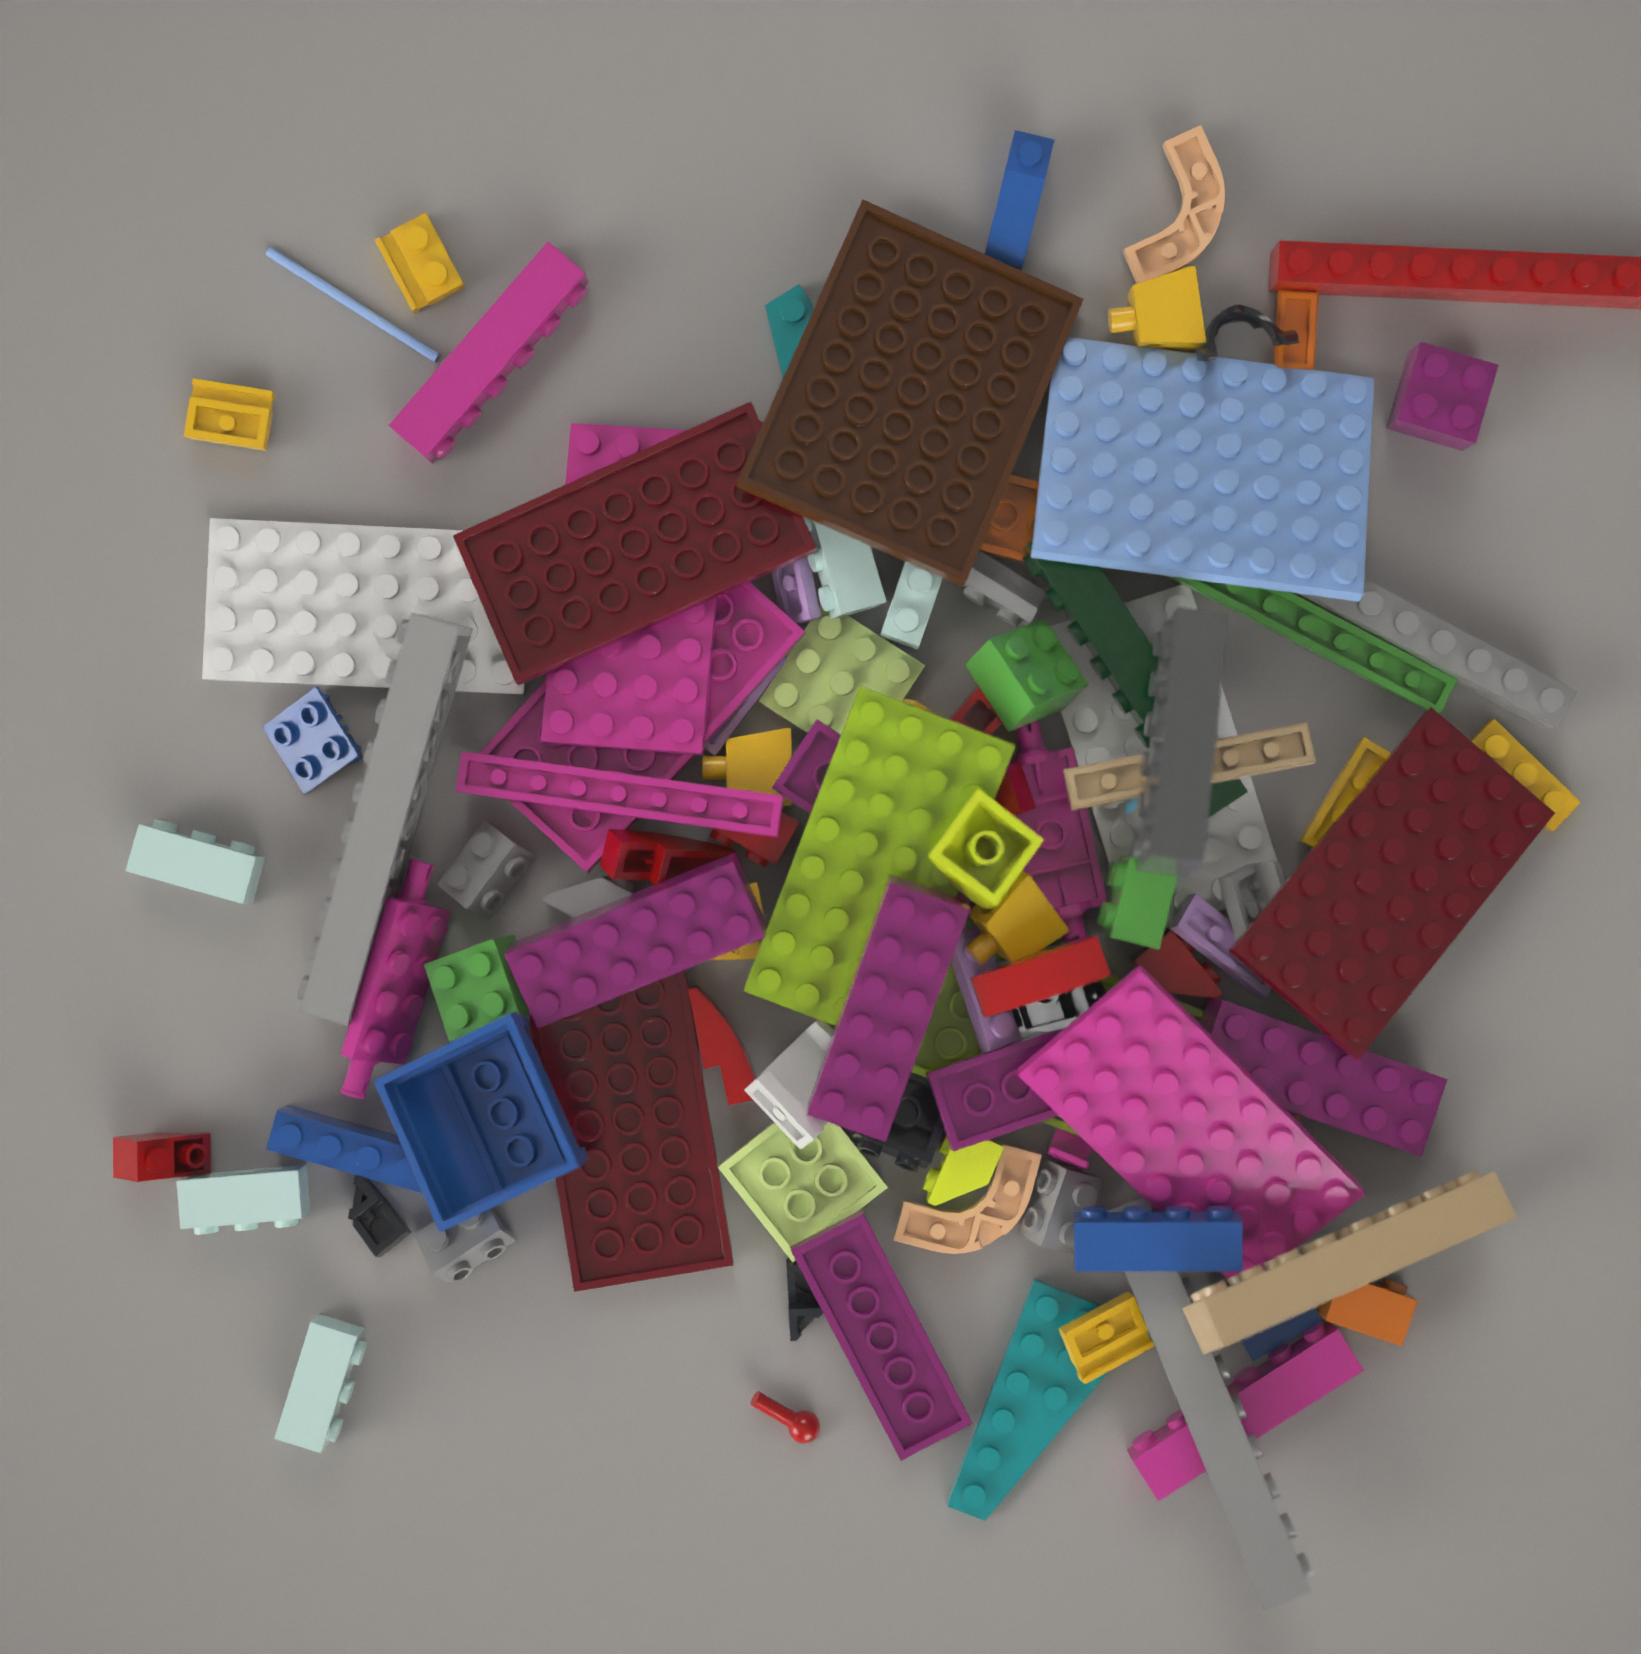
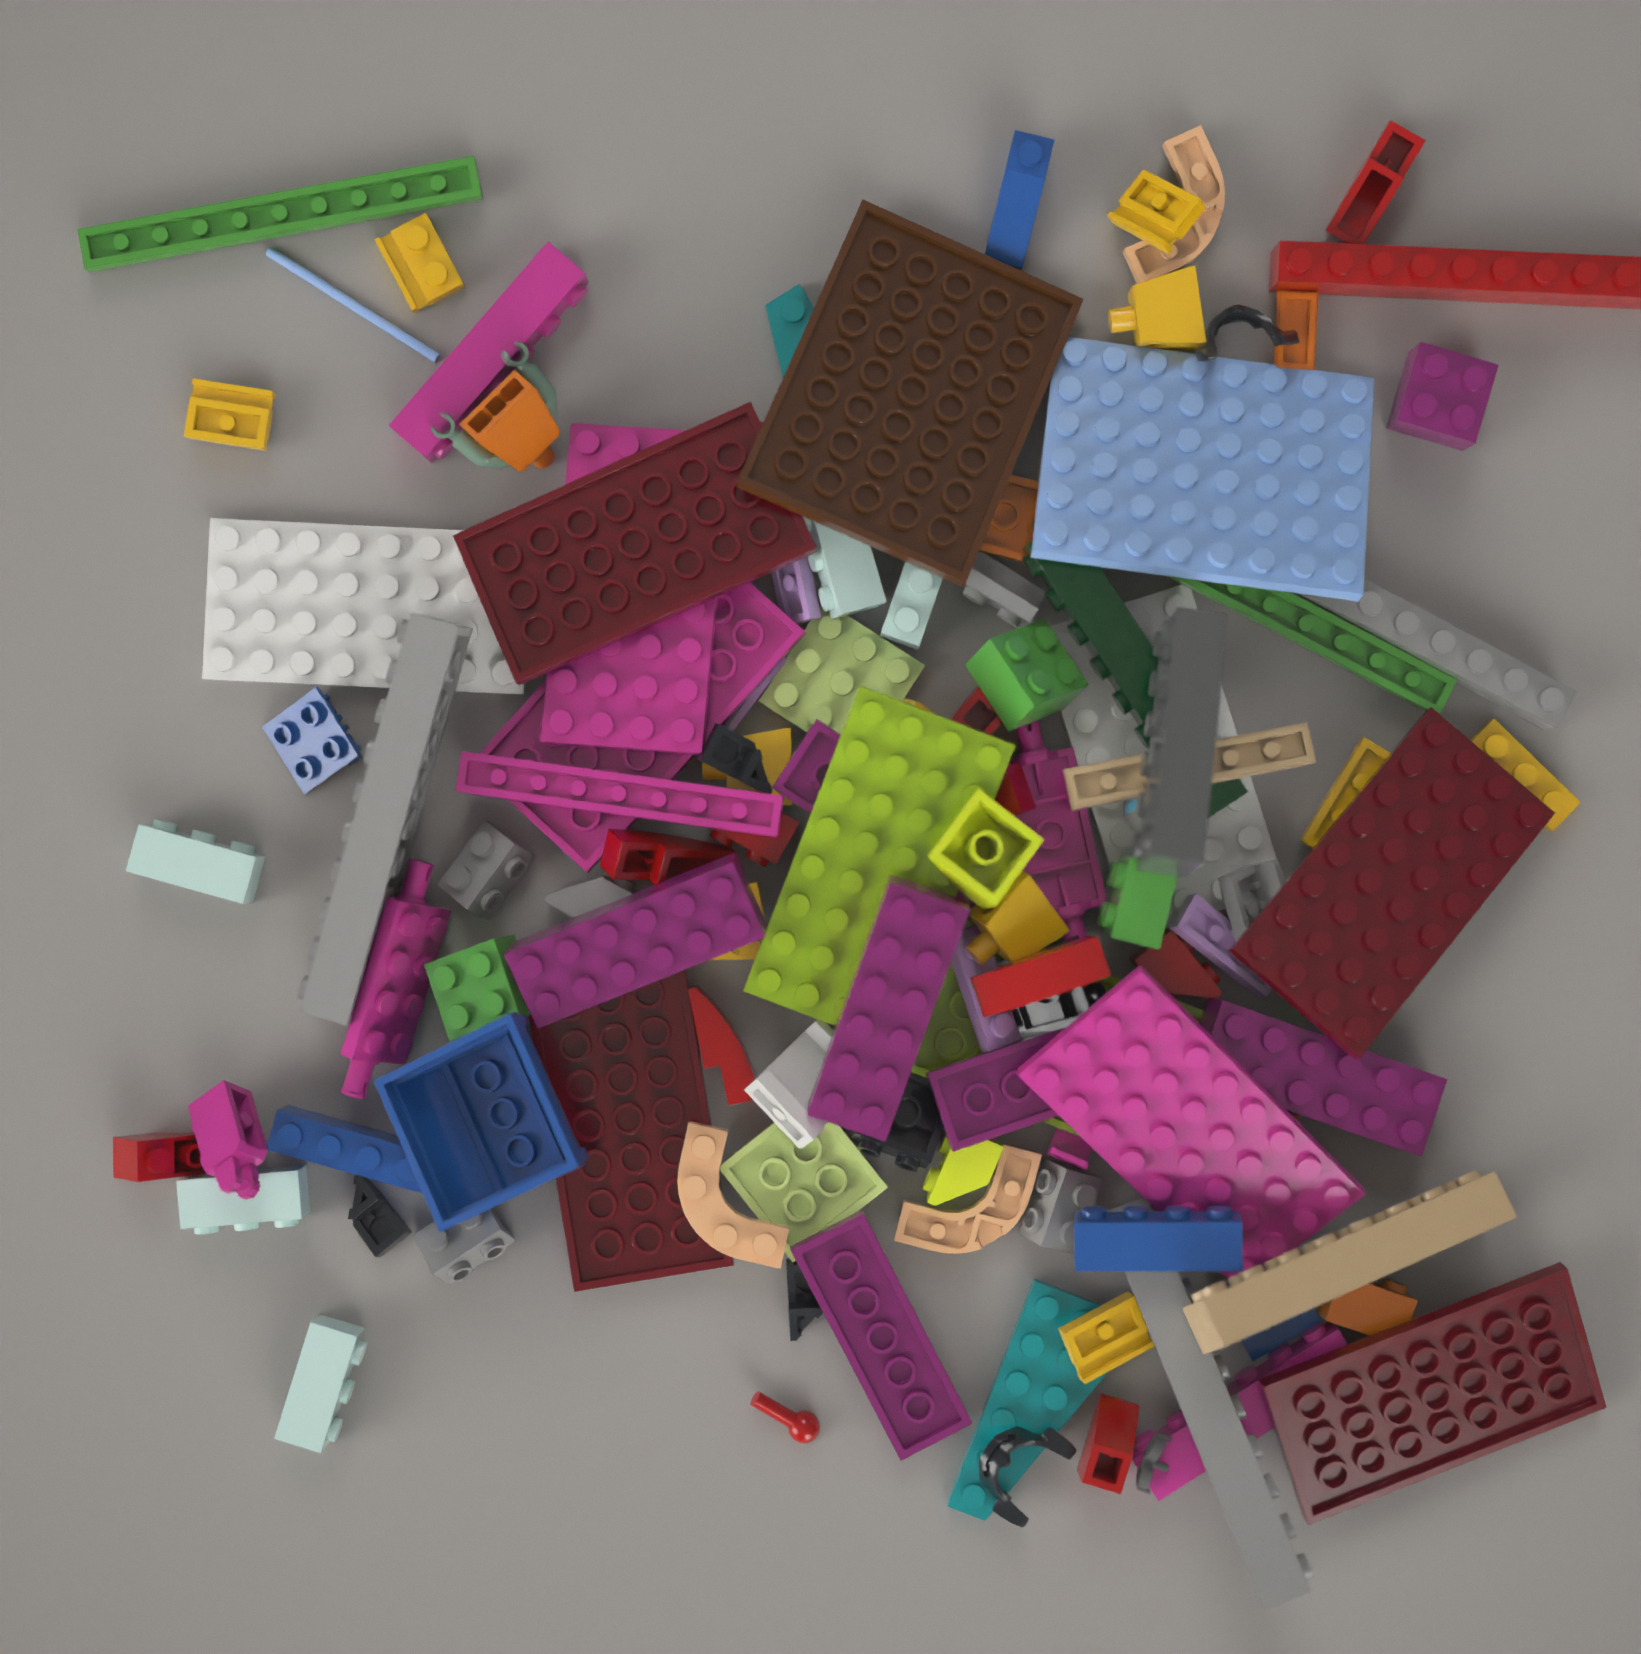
none -> bright green plate [77,156,484,273]
none -> dark pink hinge [188,1080,268,1200]
none -> orange torso [430,341,560,472]
none -> light nougat plate [678,1121,790,1269]
none -> black slope [697,723,772,794]
none -> black helmet [979,1426,1076,1528]
none -> red slope [1077,1392,1140,1495]
none -> yellow plate [1107,169,1206,254]
none -> dark grey piece [1136,1432,1173,1495]
none -> dark red plate [1259,1262,1607,1525]
none -> red slope [1325,120,1426,244]

